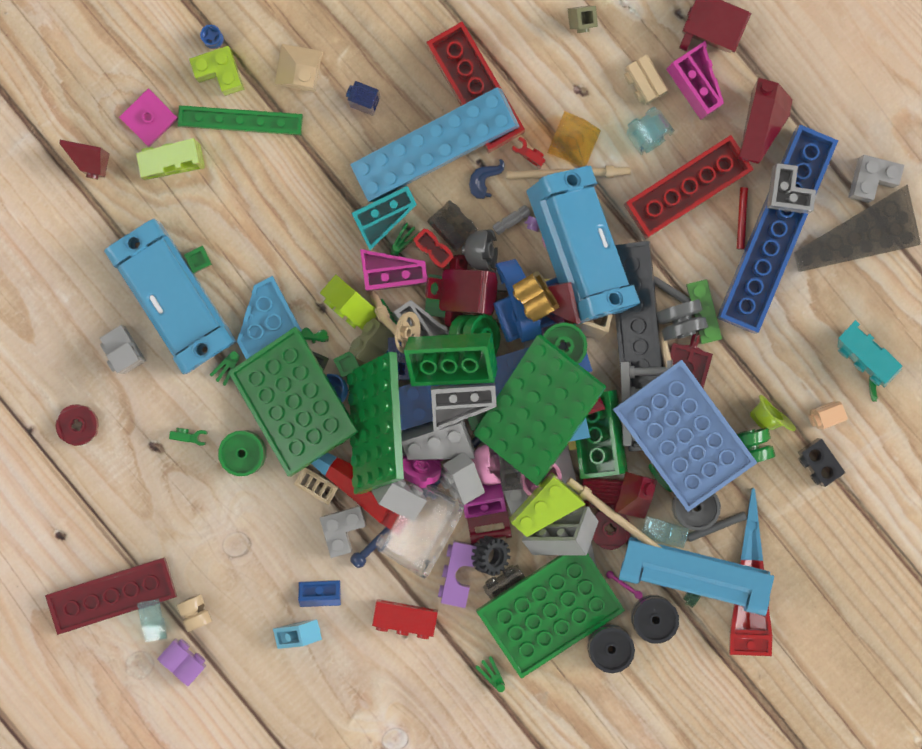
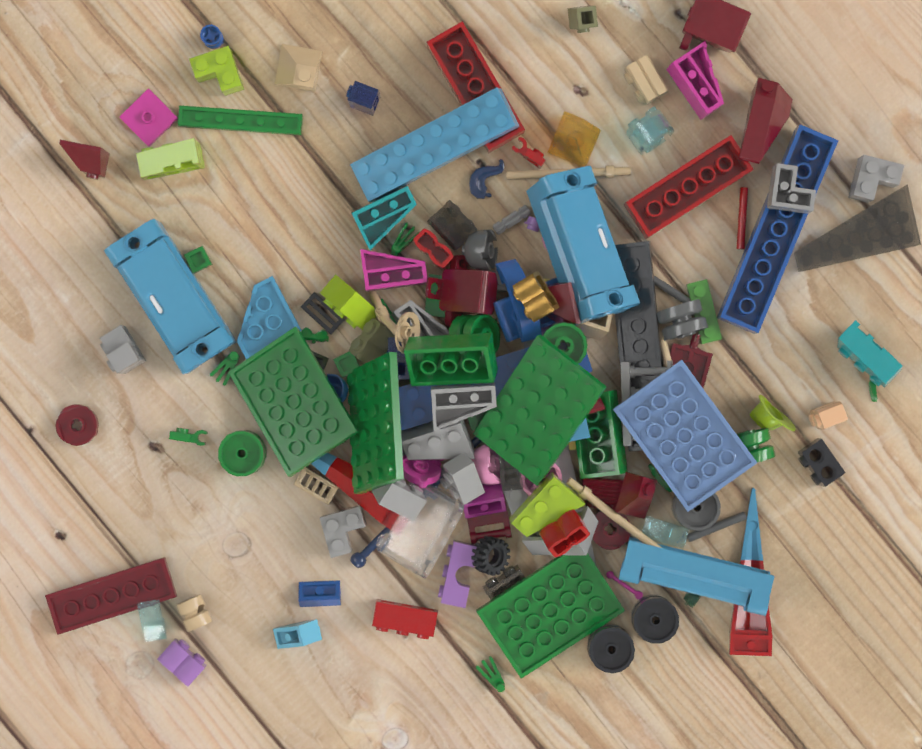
none -> black tile [301,292,345,335]
none -> red brick [540,509,590,558]

